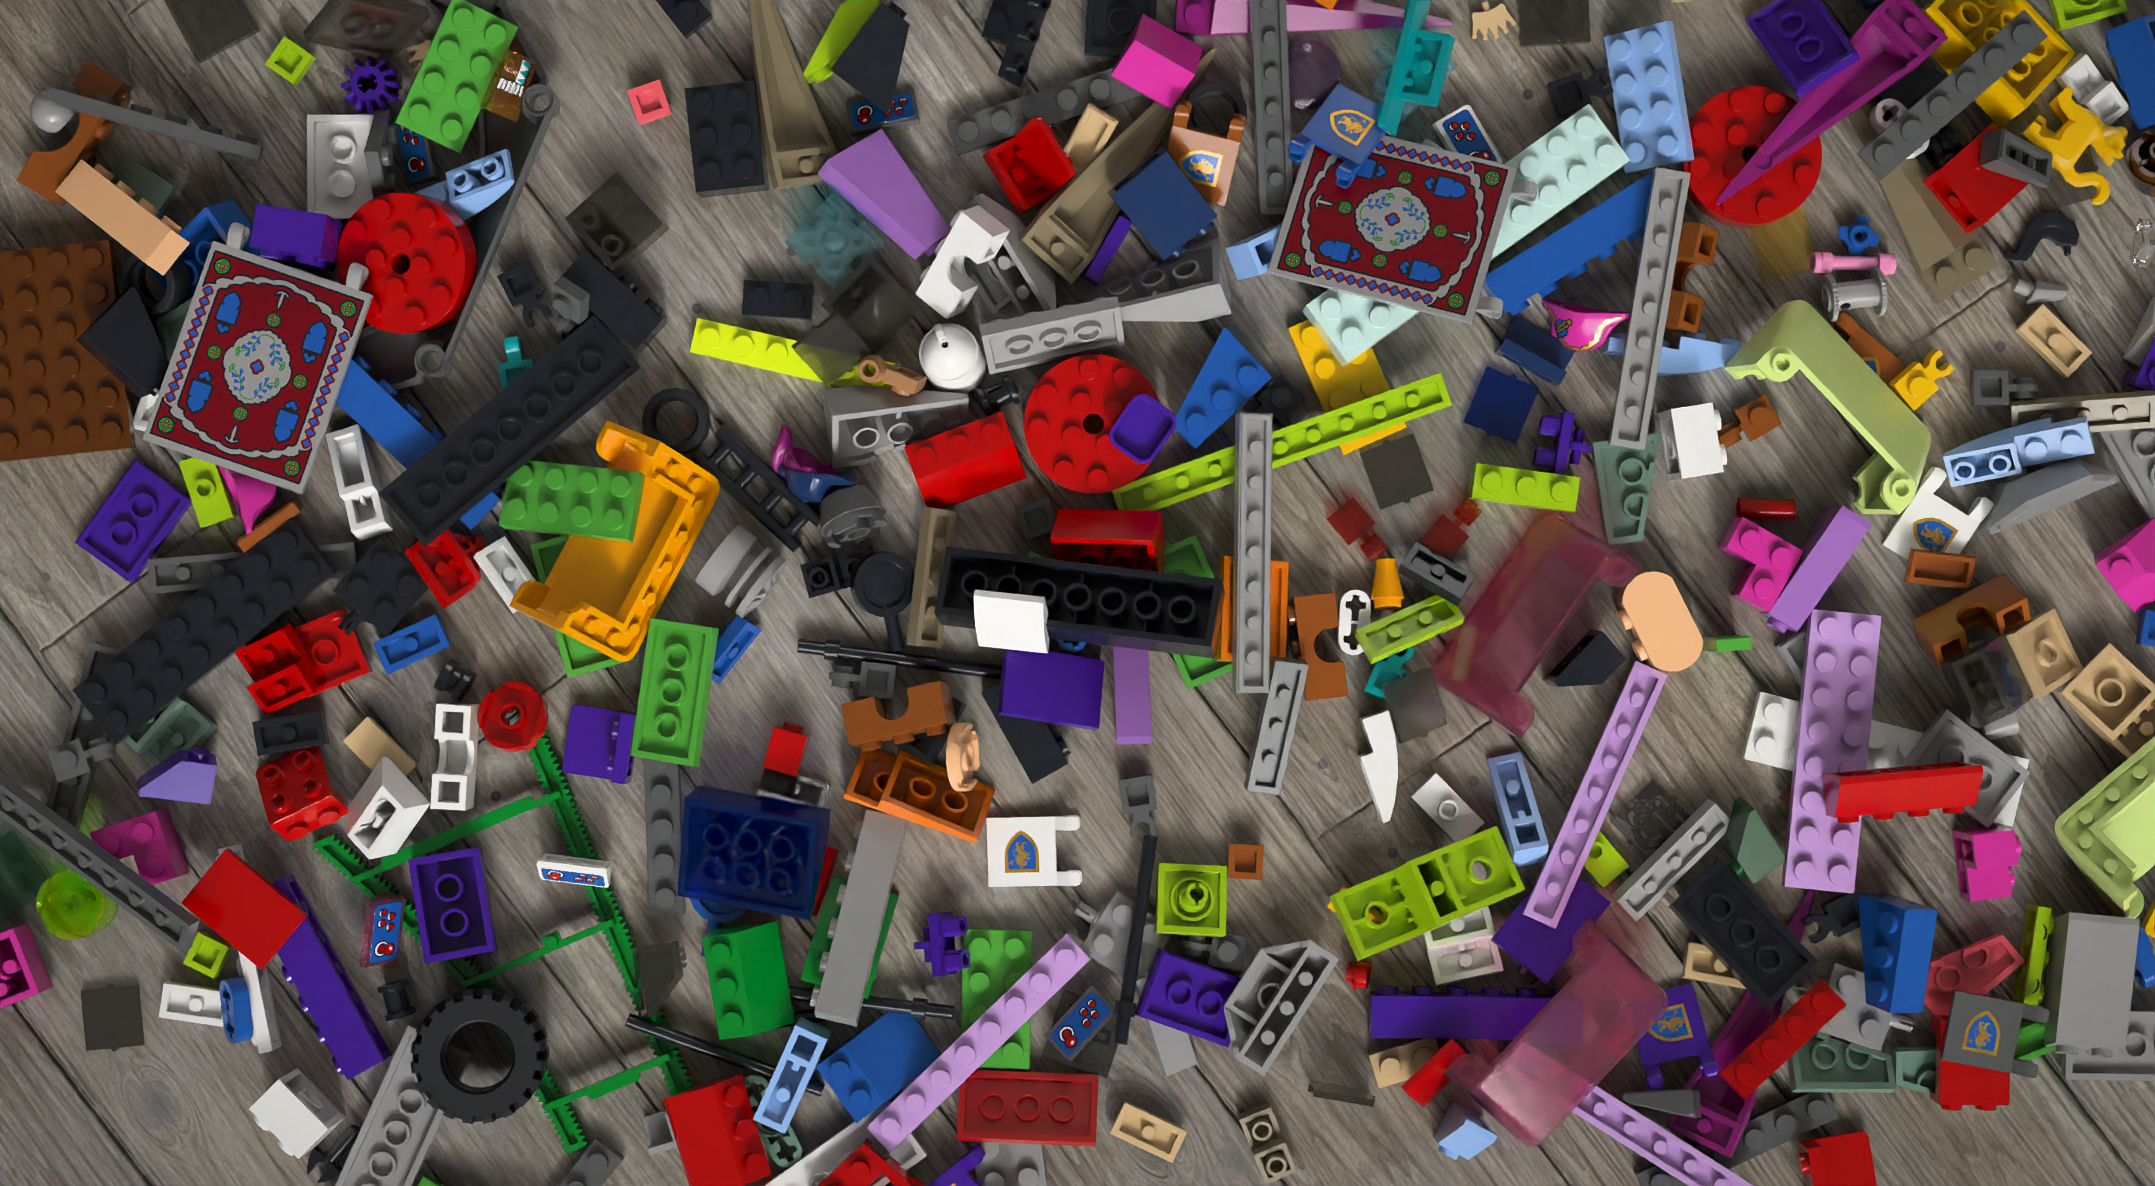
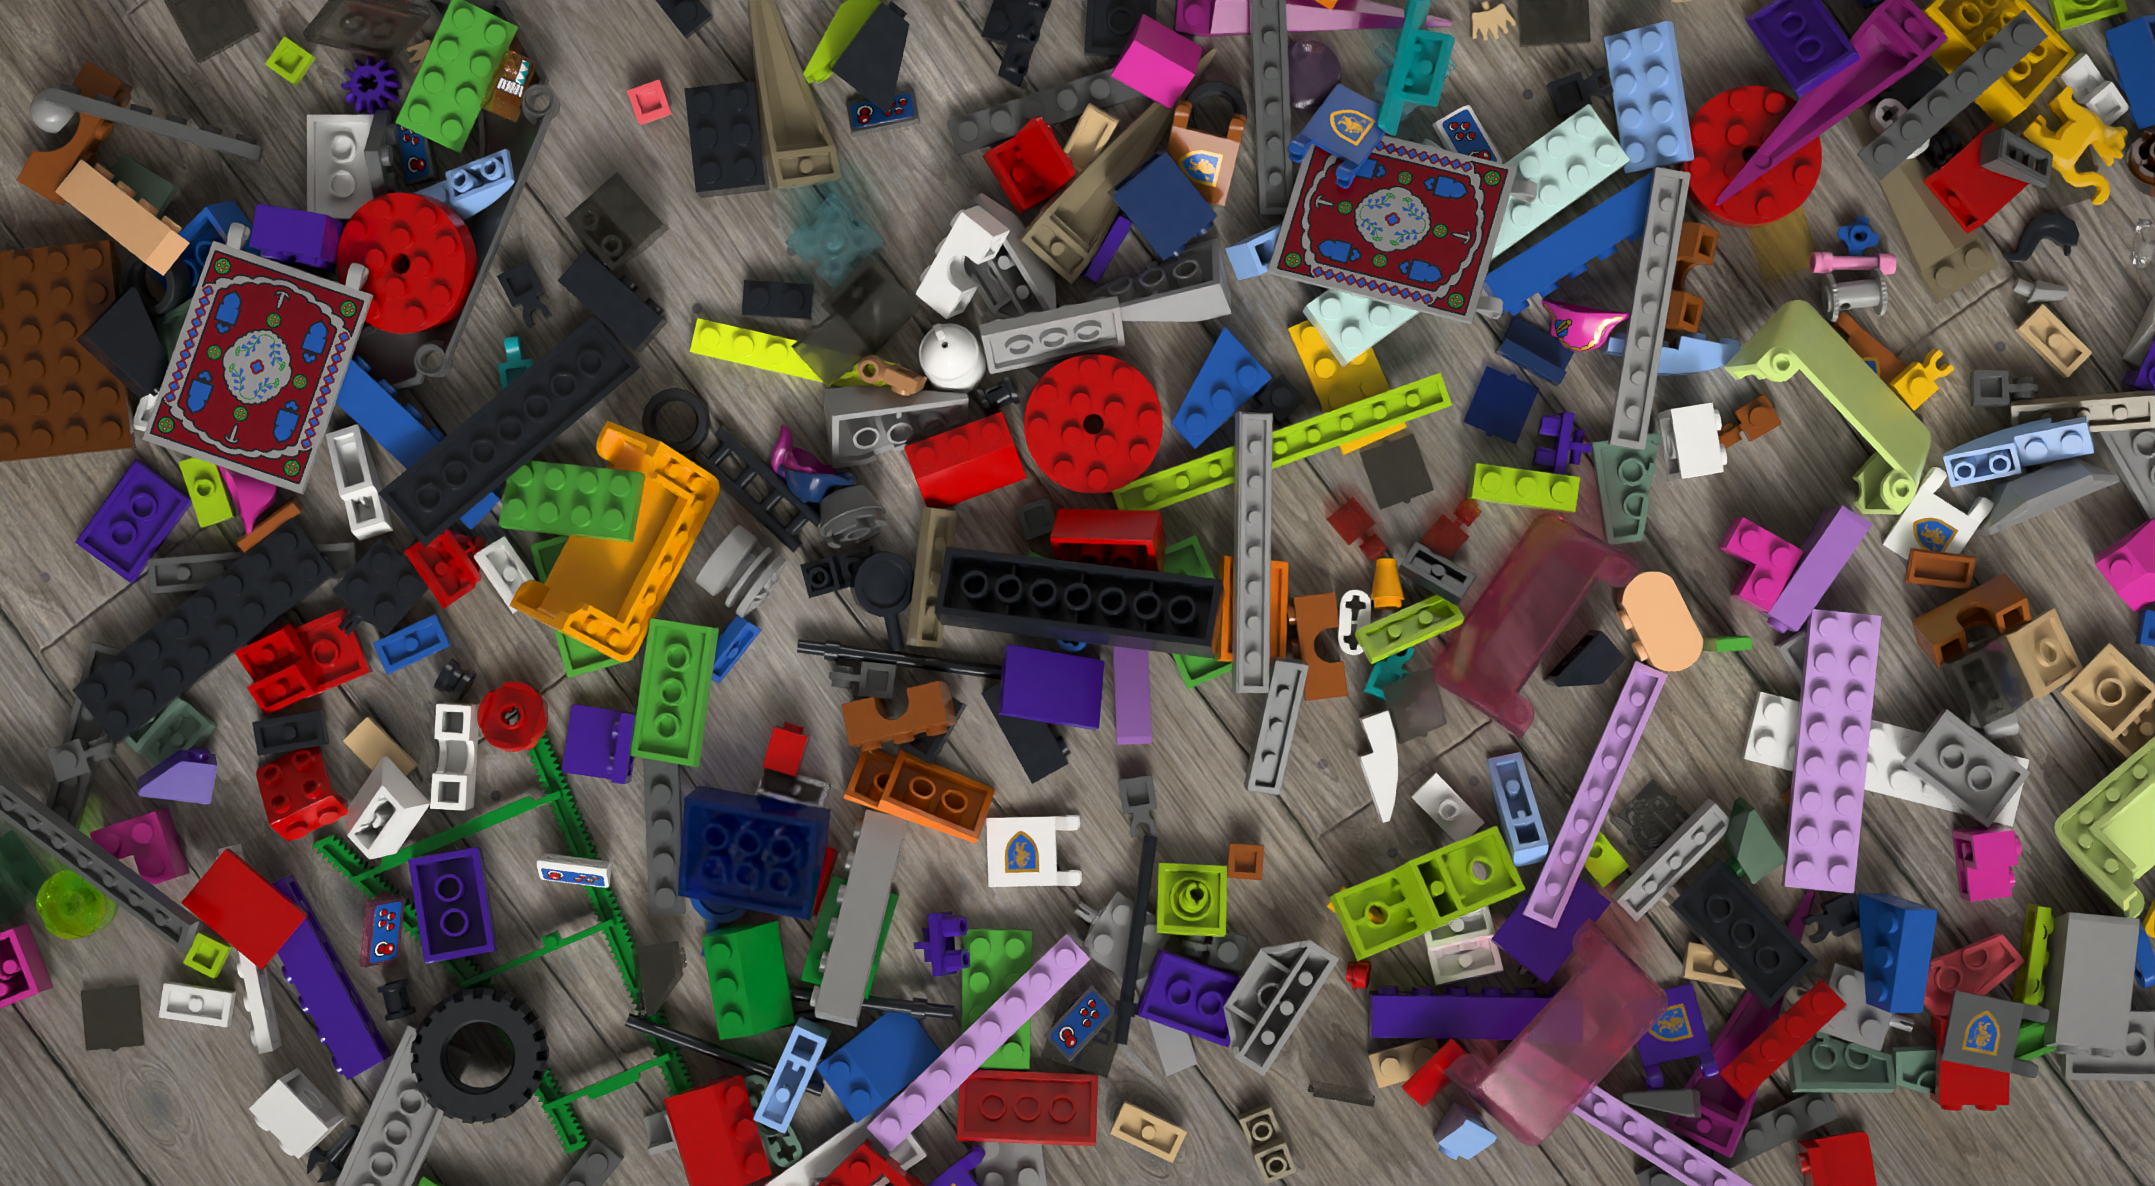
blue beam [219,976,253,1044] -> none
dark grey plate [552,276,590,339] -> none
medium lavender slope [818,129,951,260] -> none
light nougat tile [946,722,980,791] -> none
white slope [974,590,1050,653] -> none
dark purple piece [1109,394,1177,464] -> none
red hinge [1736,498,1796,520] -> none
red slope [1822,761,1983,823] -> none

